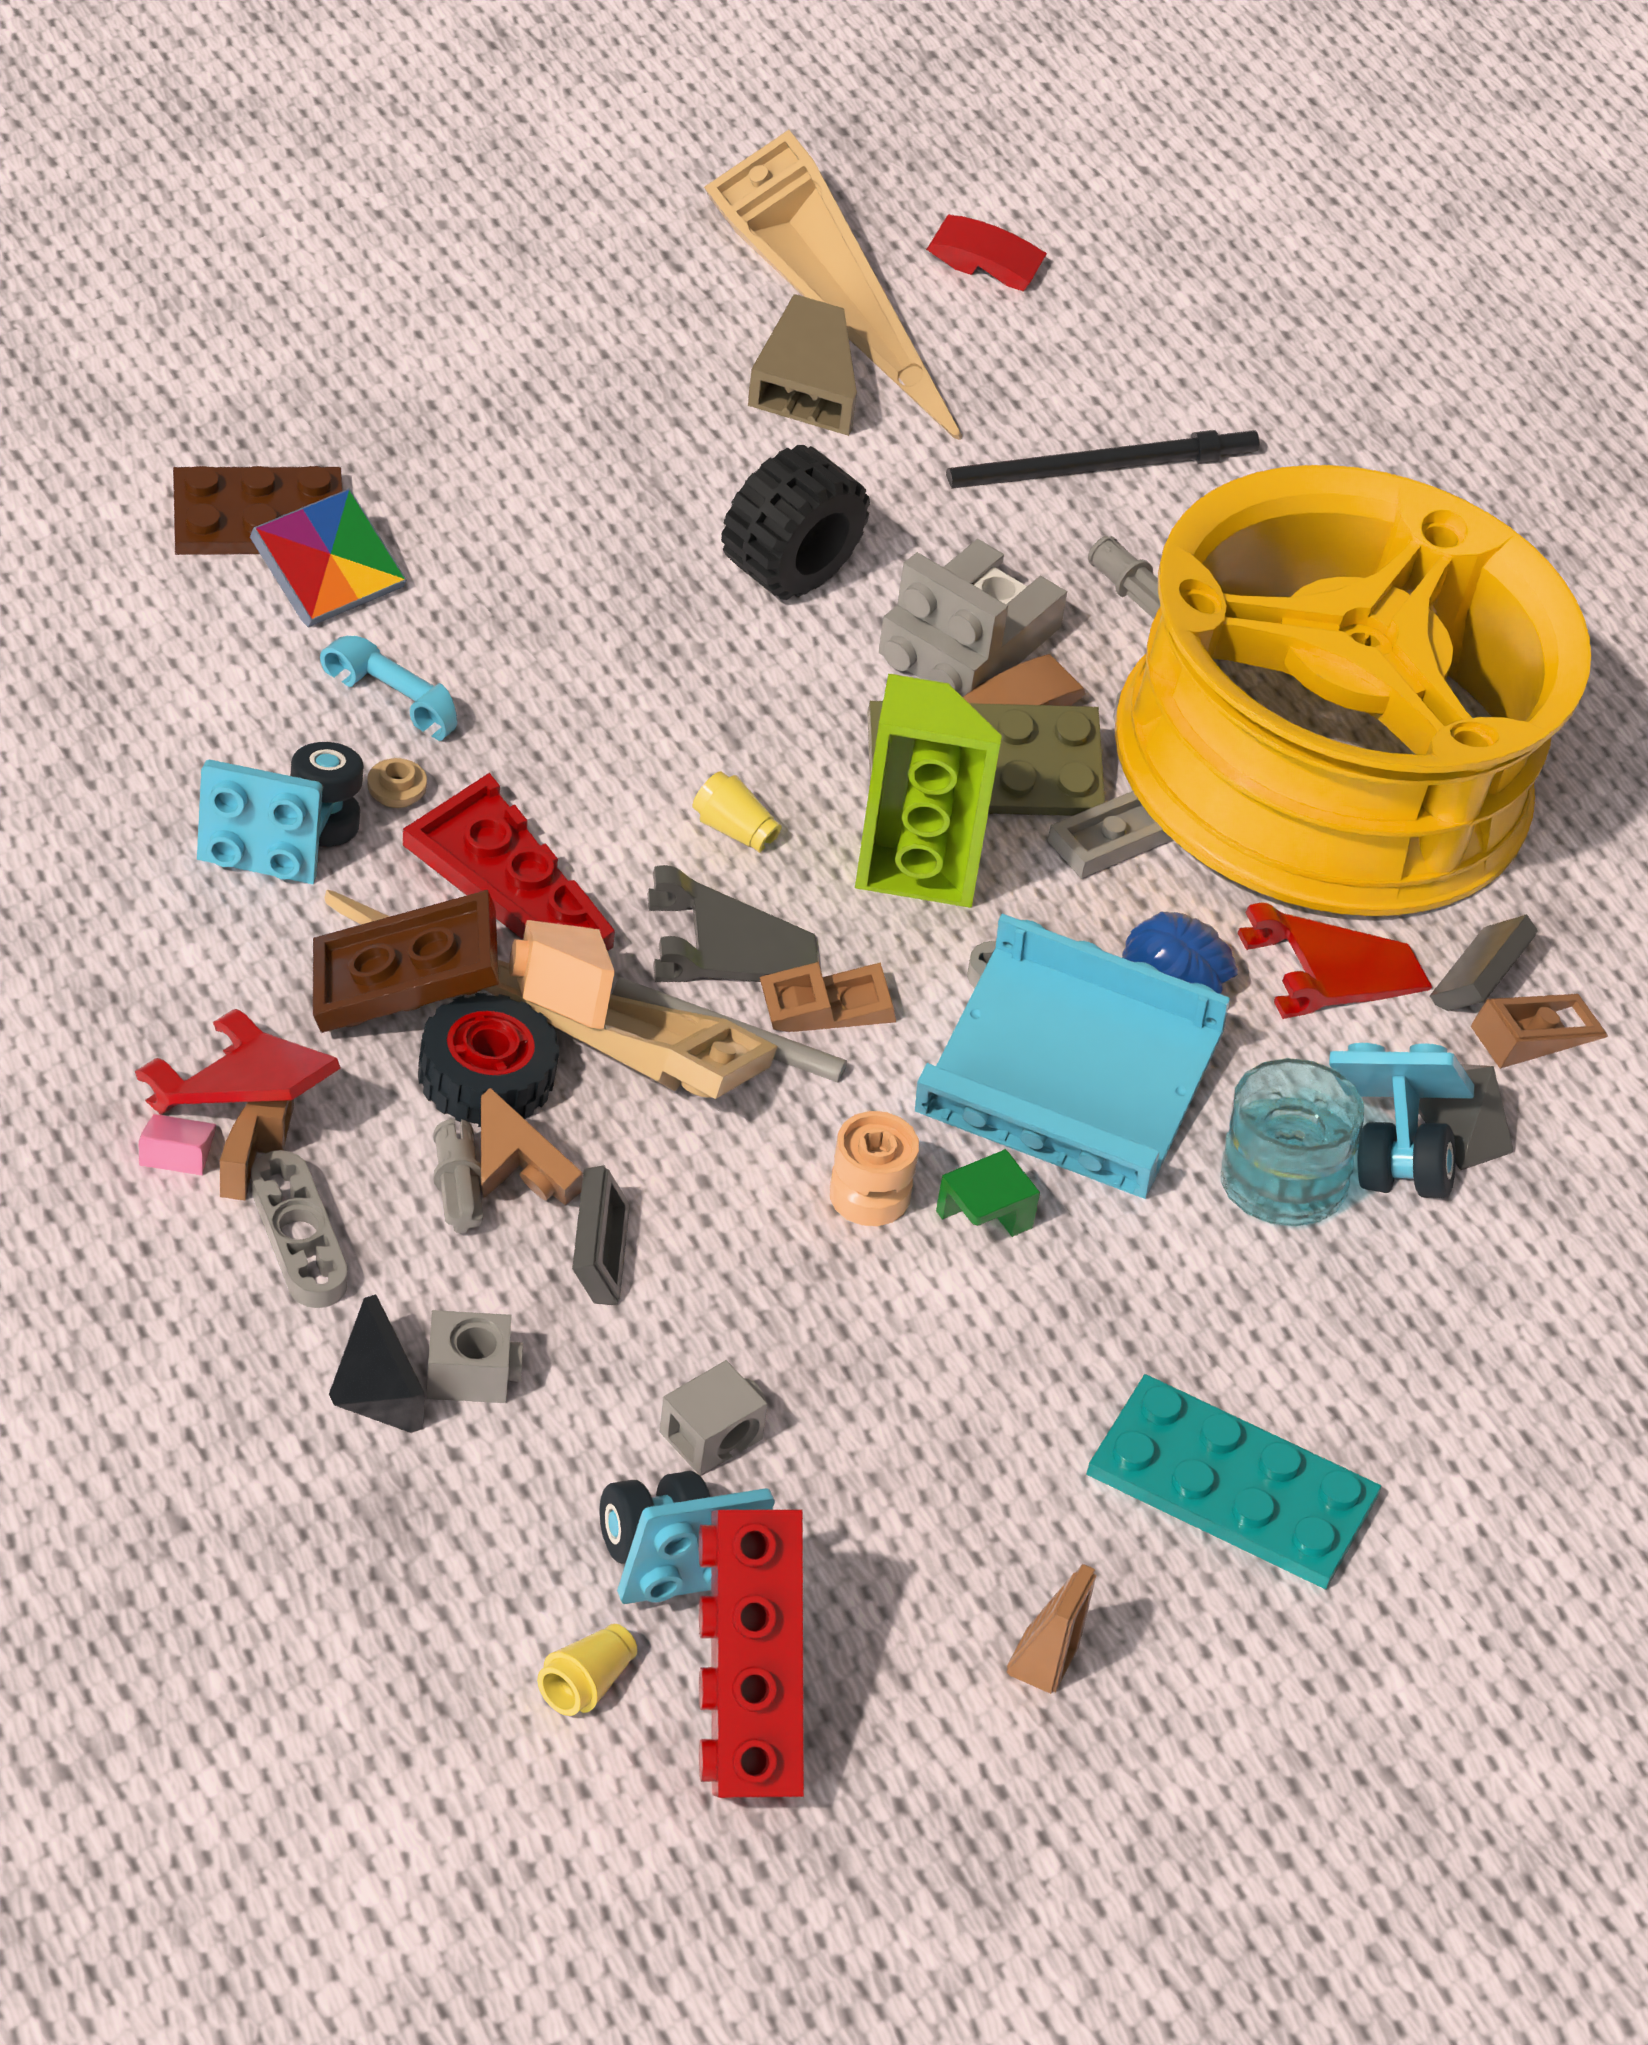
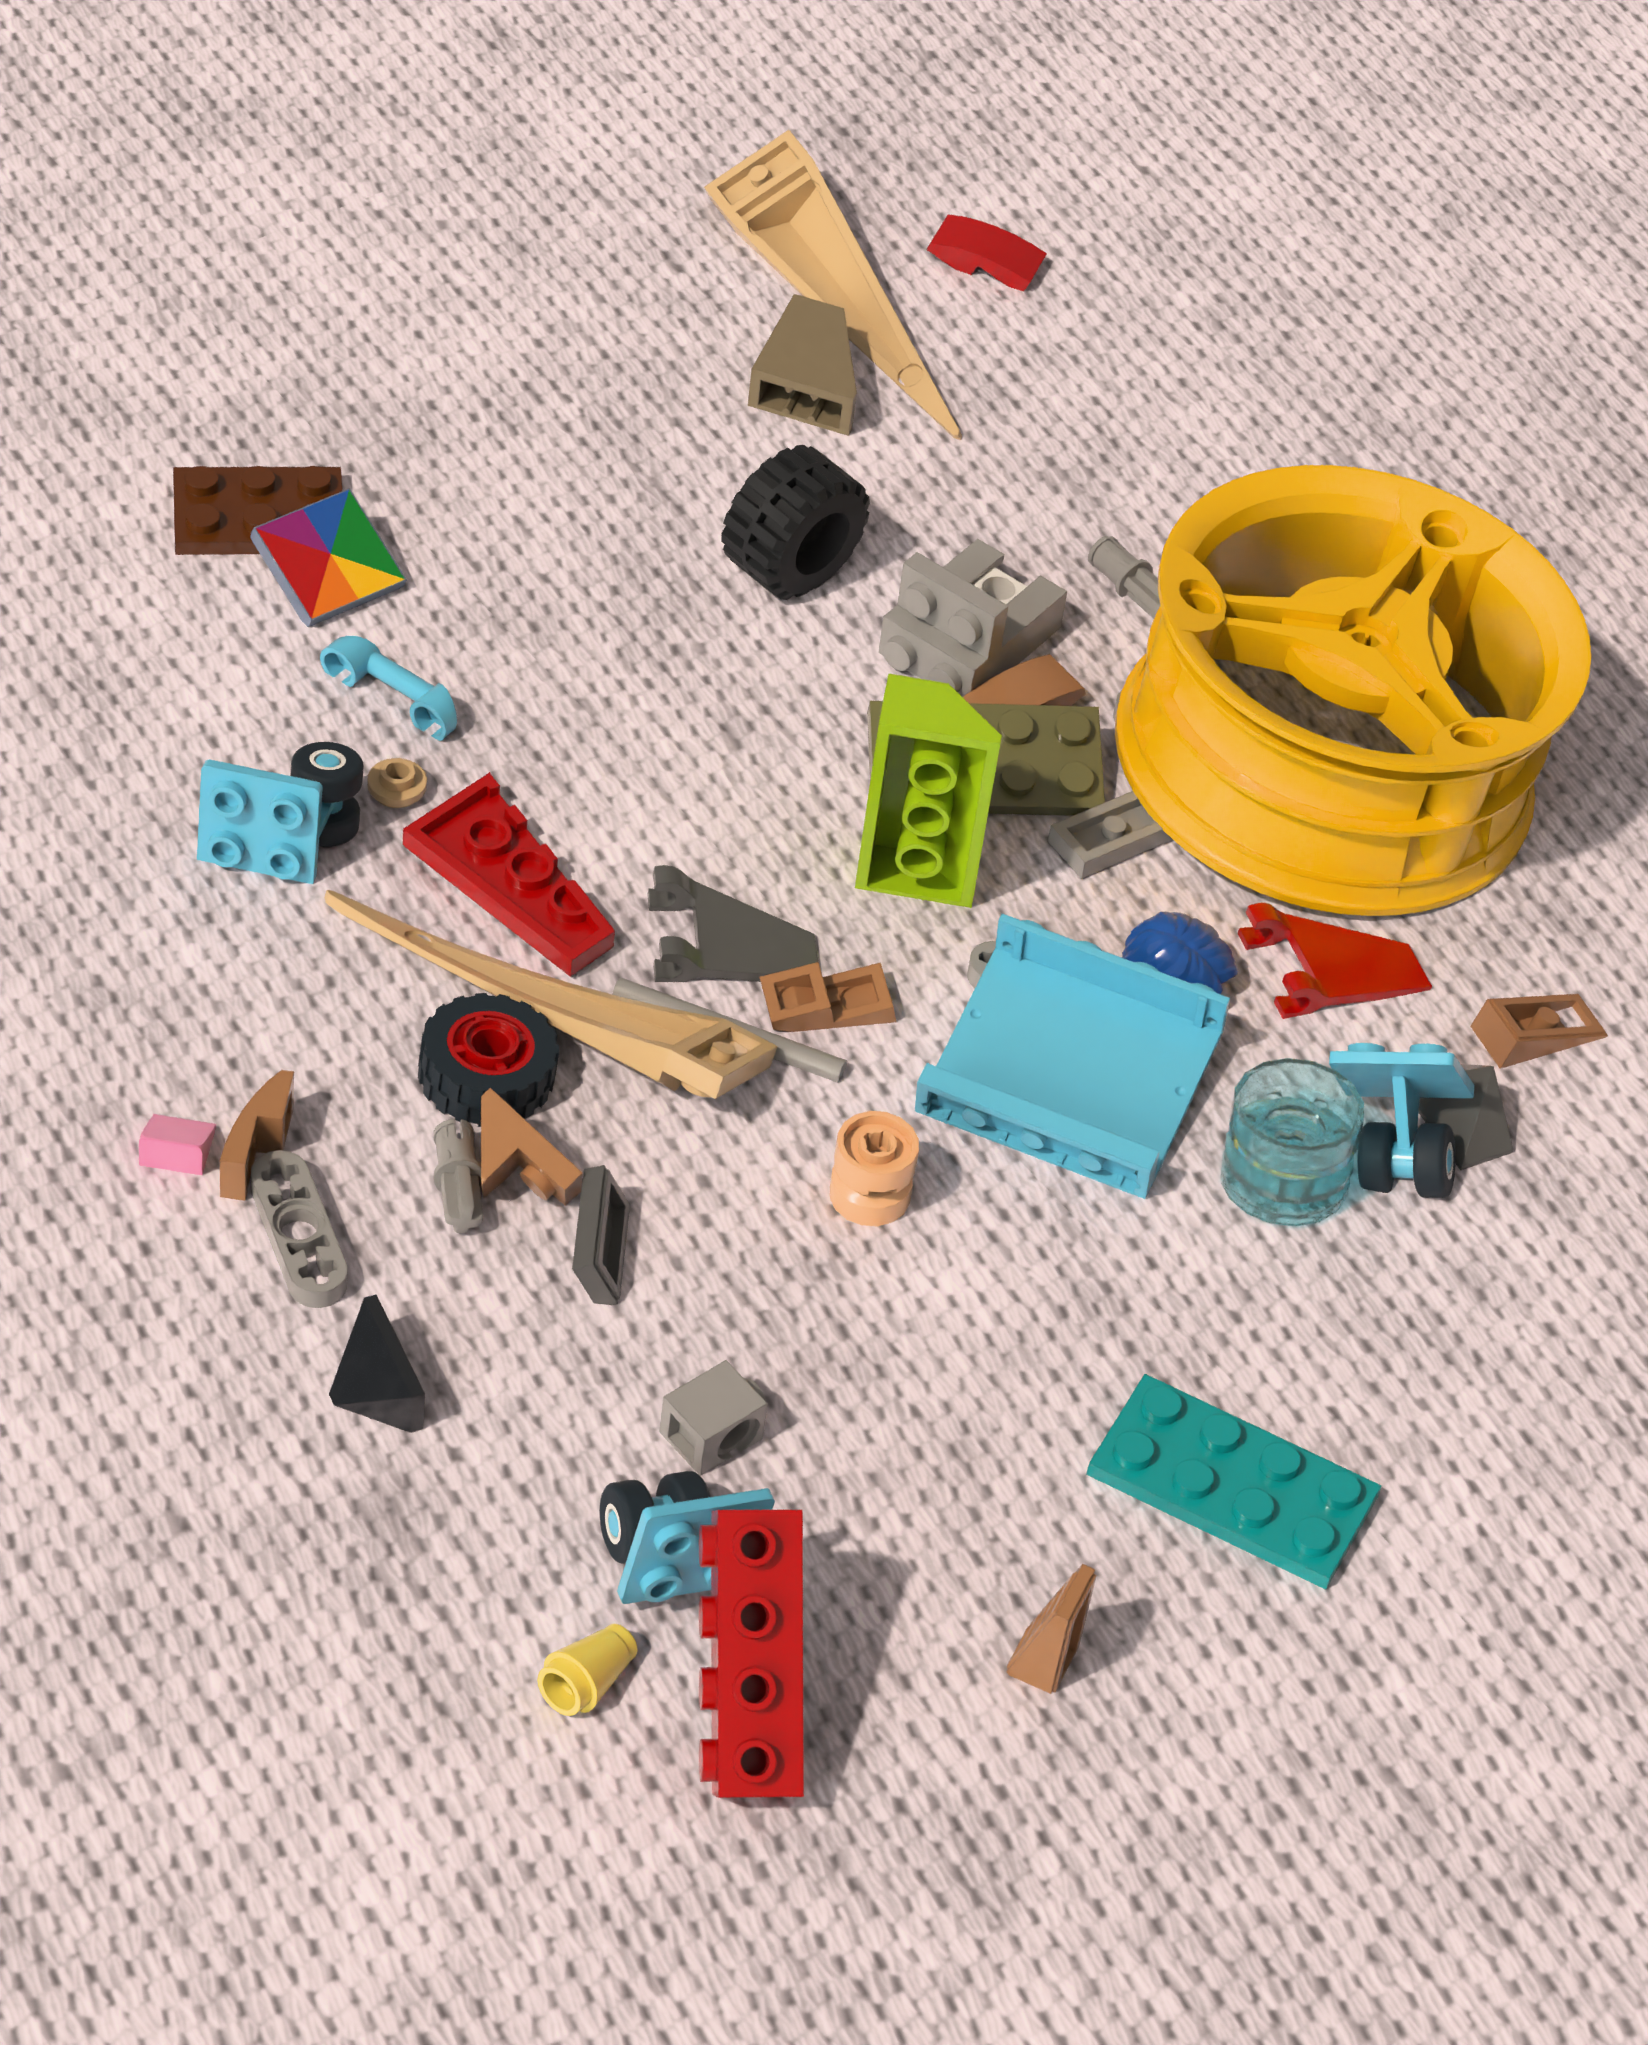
red flag [135,1009,341,1115] -> none
reddish brown plate [313,890,499,1033] -> none
light grey brick [426,1310,523,1403] -> none
light nougat slope [509,920,615,1029] -> none
light yellow cone [692,771,782,853] -> none
green panel [936,1149,1040,1237] -> none
black bar [946,430,1260,489] -> none
dark grey tile [1430,914,1538,1011] -> none

